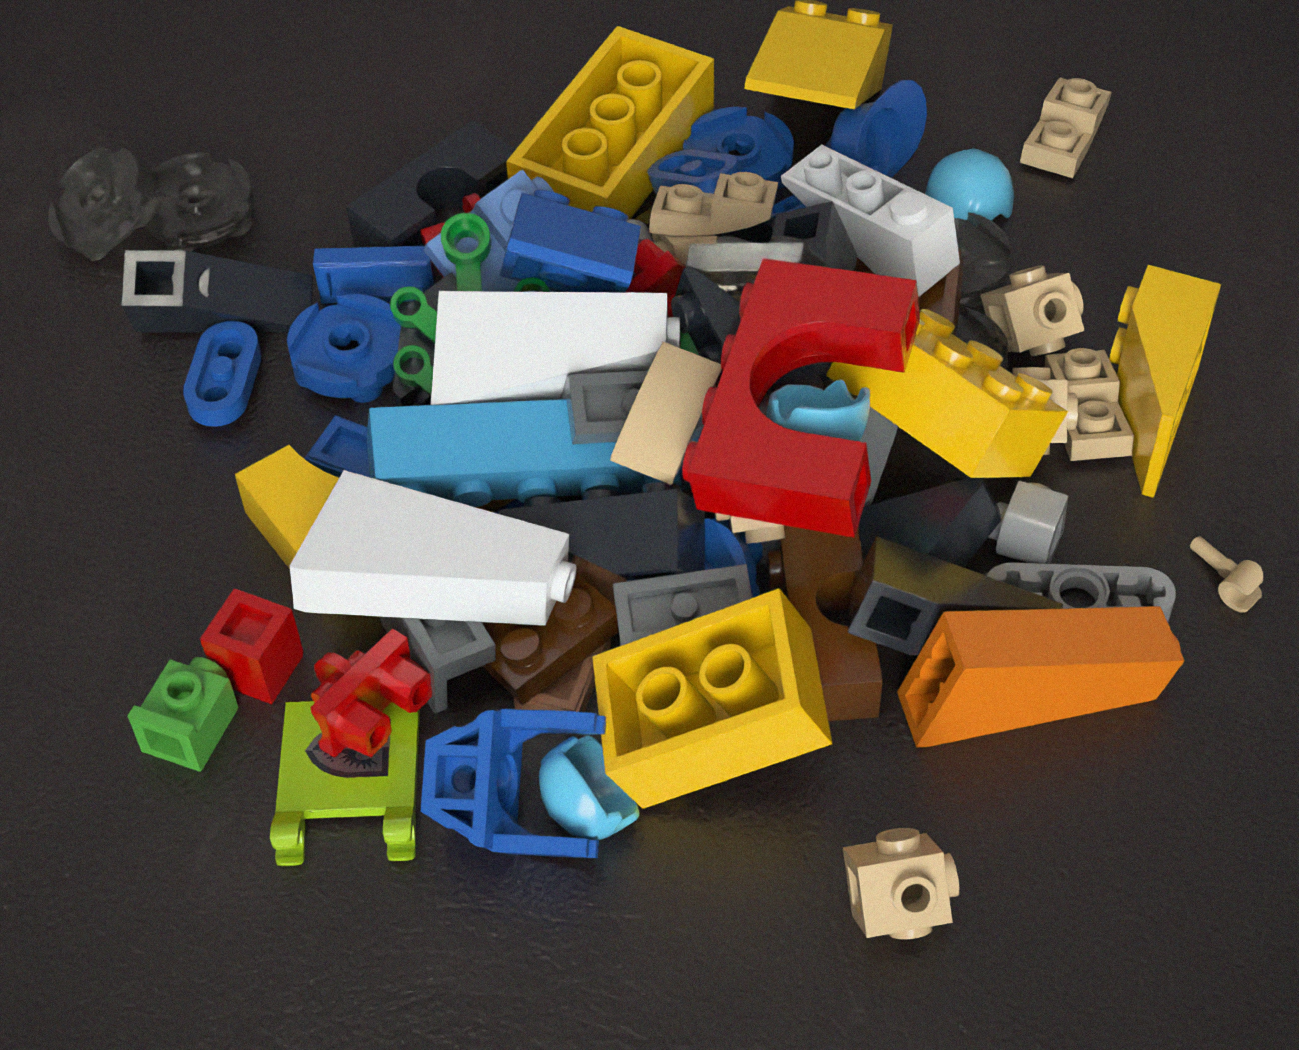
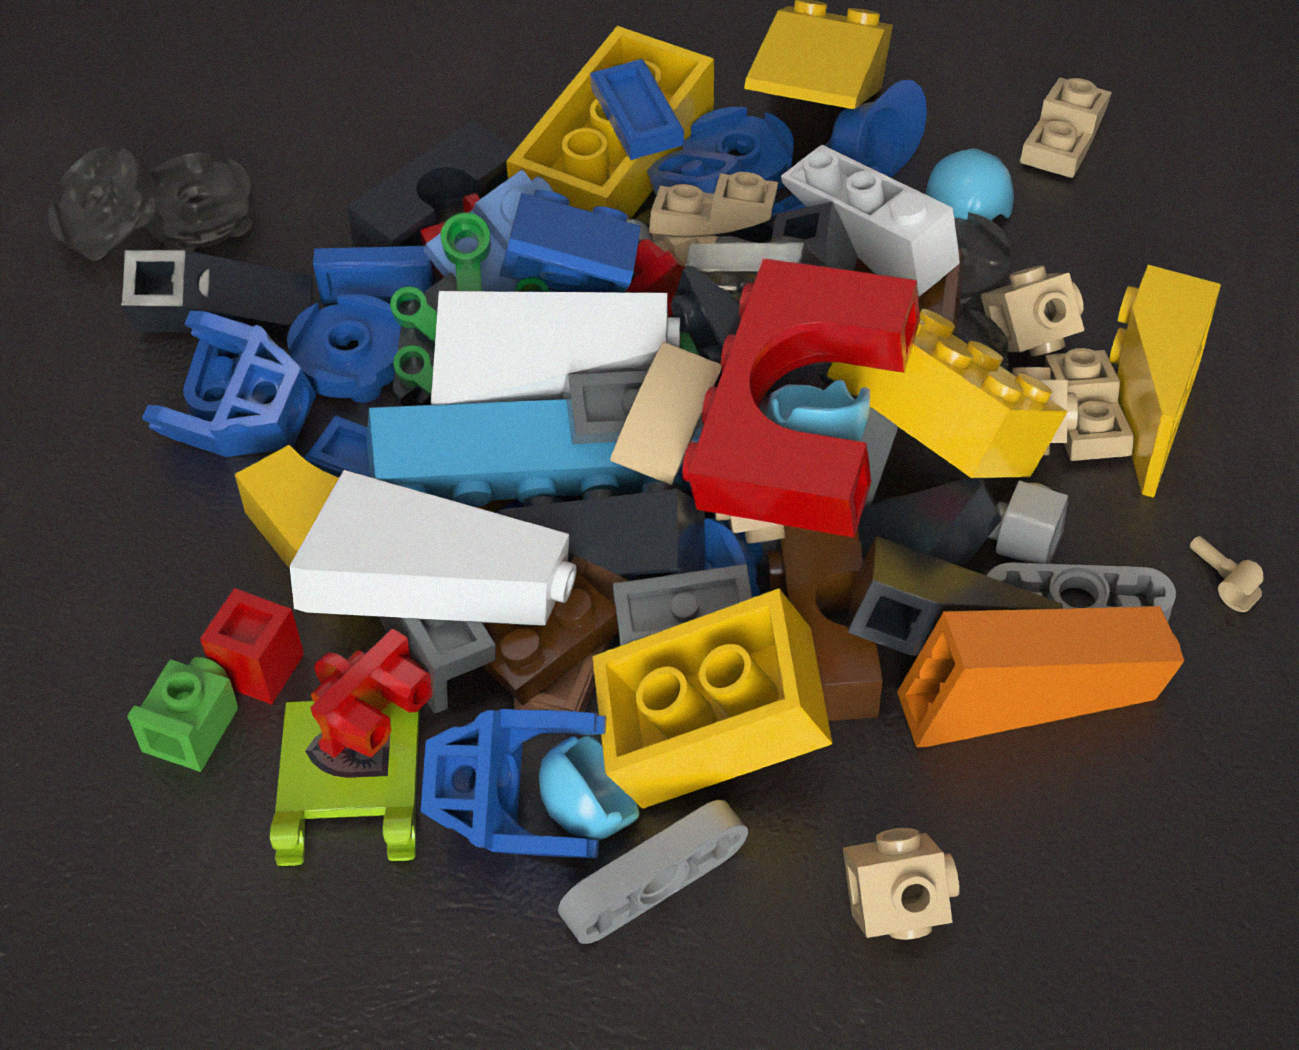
none -> blue piece [142,310,316,457]
none -> light grey beam [558,800,748,944]
none -> blue tile [590,59,684,160]

